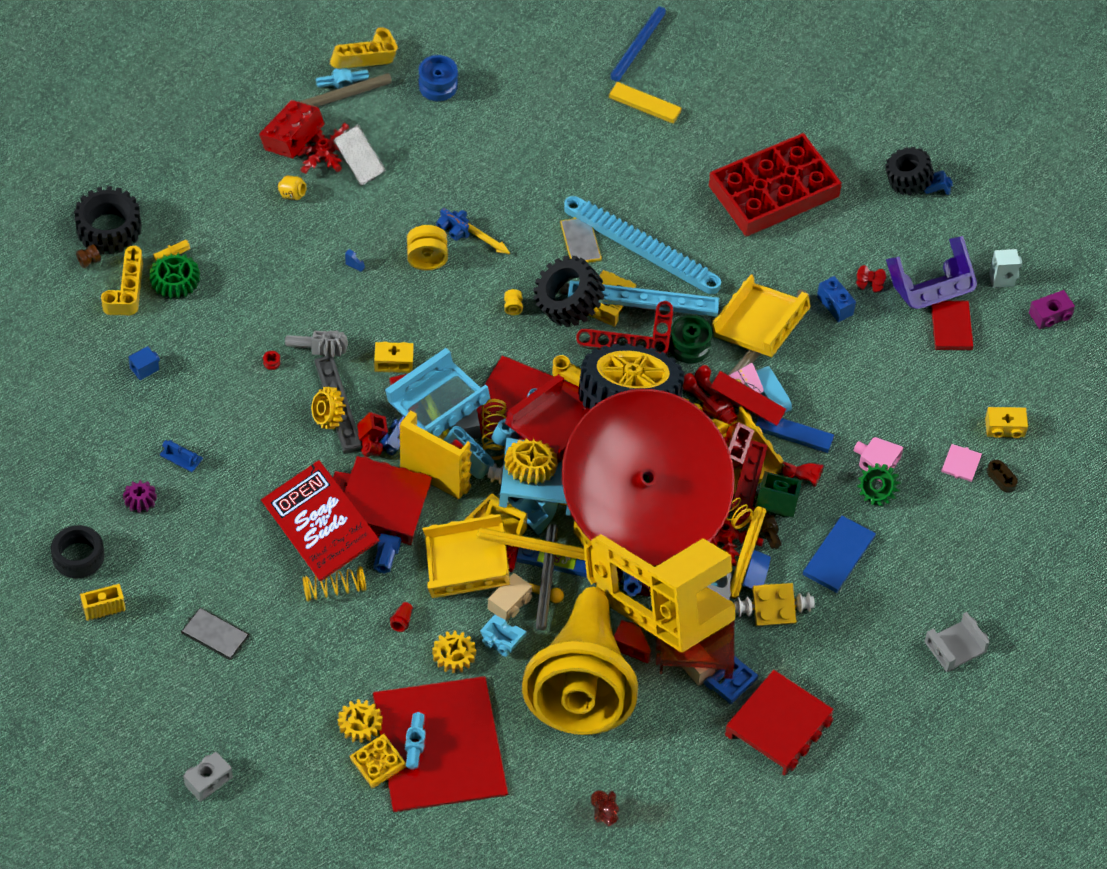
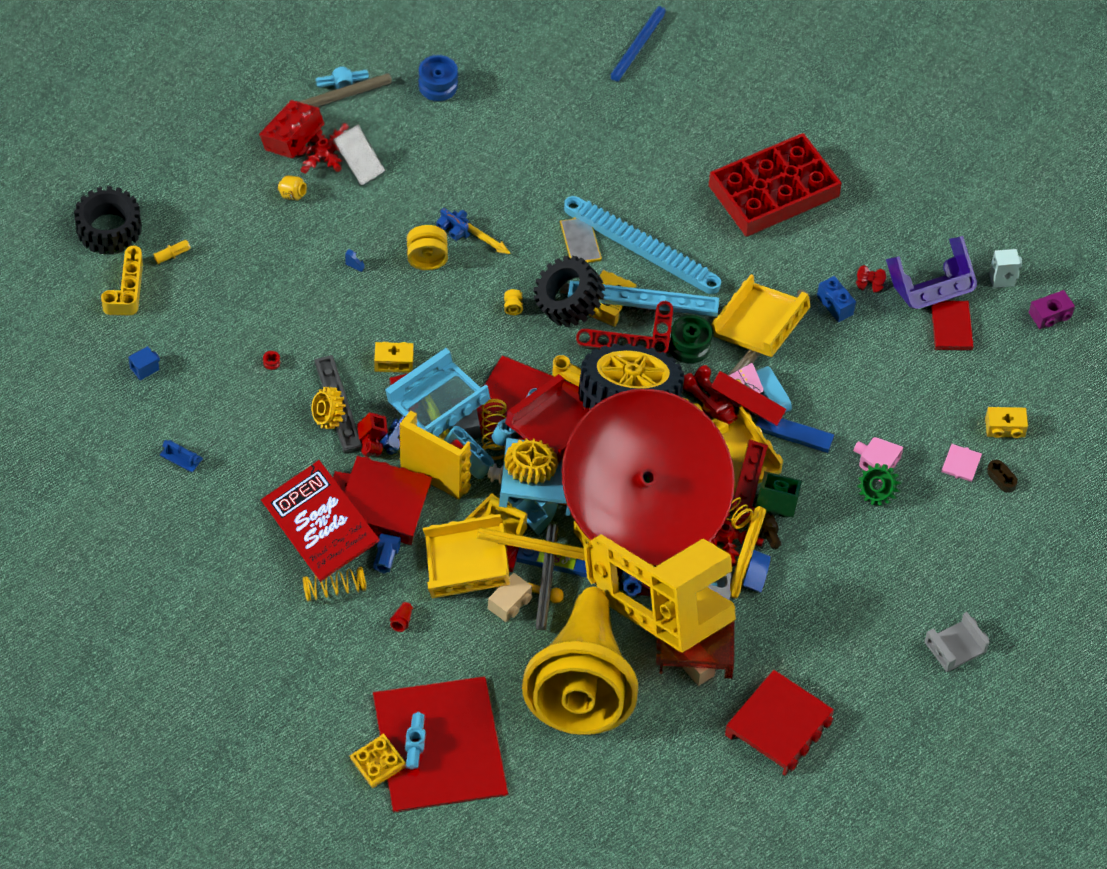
black tyre [51,525,105,579] -> none
reddish brown wheel [76,244,101,268] -> none
yellow brick [80,584,126,621] -> none
magenta gear [123,479,157,514] -> none
green gear [149,252,200,299] -> none
flat silver piece [181,607,249,661] -> none
light grey brick [183,752,233,802] -> none
light grey gear [285,330,348,357] -> none
yellow beam [330,27,398,69] -> none
yellow gear [338,699,382,743] -> none
yellow gear [432,630,476,673] -> none
medium azure cylinder [480,615,526,657] -> none
clear red hips [591,790,619,827] -> none
yellow tile [609,82,681,124] -> none
red slope [614,620,651,663] -> none
blue plate [704,655,758,704] -> none
red brick [724,422,755,469] -> none
yellow plate [734,583,815,626] -> none
red animal [782,461,824,487] -> none
blue tile [803,516,876,593] -> none
black tyre [885,147,934,195] -> none
blue bracket [924,170,953,195] -> none

